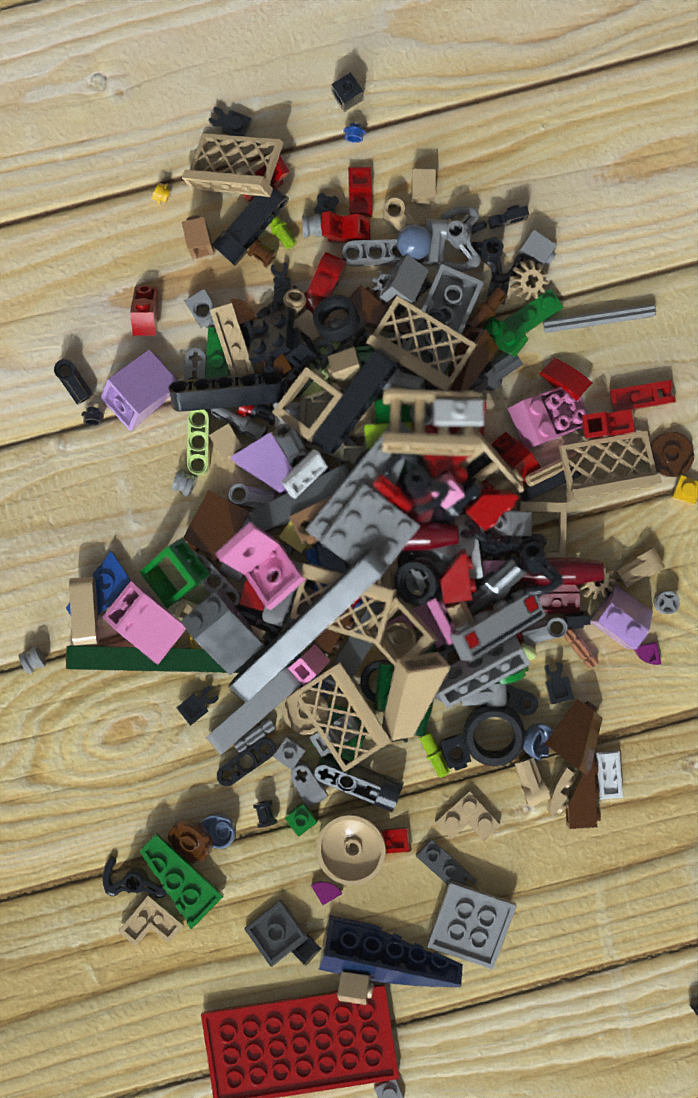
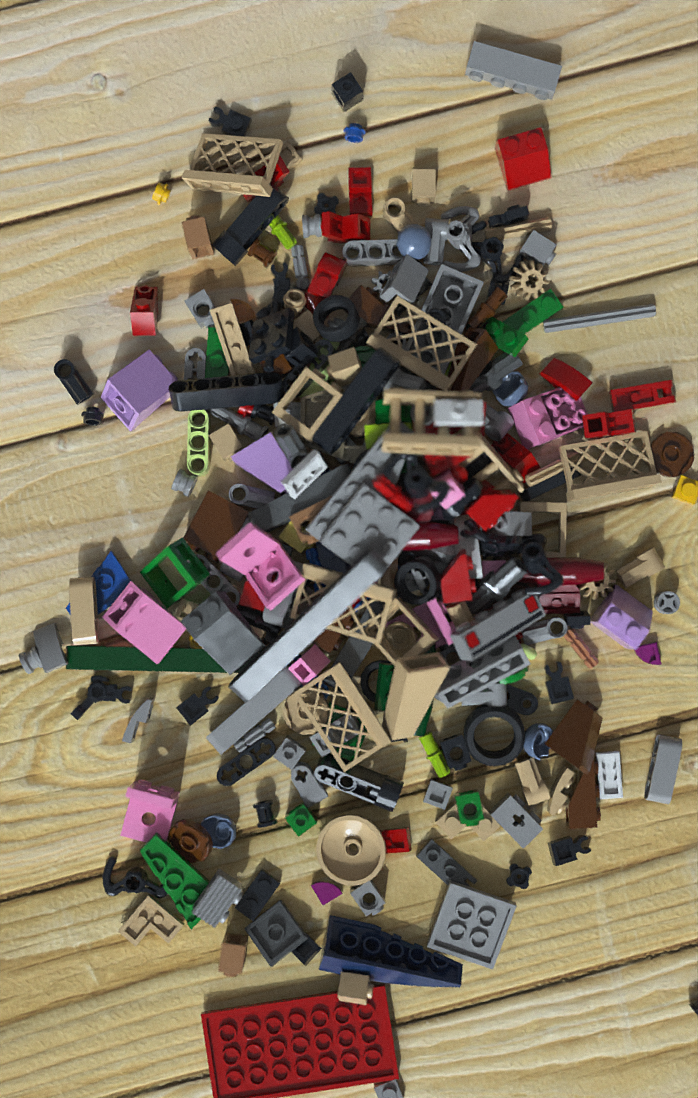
none -> light grey slope [33,623,68,673]
none -> black piece [71,675,133,720]
none -> bright pink bracket [120,780,180,842]
none -> light grey slope [122,698,155,743]
none -> light grey brick [192,869,243,928]
none -> medium nougat brick [218,932,249,977]
none -> black plate [235,869,281,921]
none -> tan tile [280,141,302,170]
none -> light grey axle [291,245,309,291]
none -> light grey brick [350,879,385,917]
none -> light grey plate [423,779,453,810]
none -> green brick [454,789,484,827]
none -> light grey brick [465,41,562,100]
none -> light grey piece [483,401,514,441]
none -> tan axle [484,217,552,240]
none -> light grey brick [489,793,543,849]
none -> sand blue hair [493,371,528,407]
none -> red slope [495,127,551,191]
none -> black plate [506,863,532,889]
none -> black plate [547,835,591,866]
none -> light grey beam [644,734,682,805]

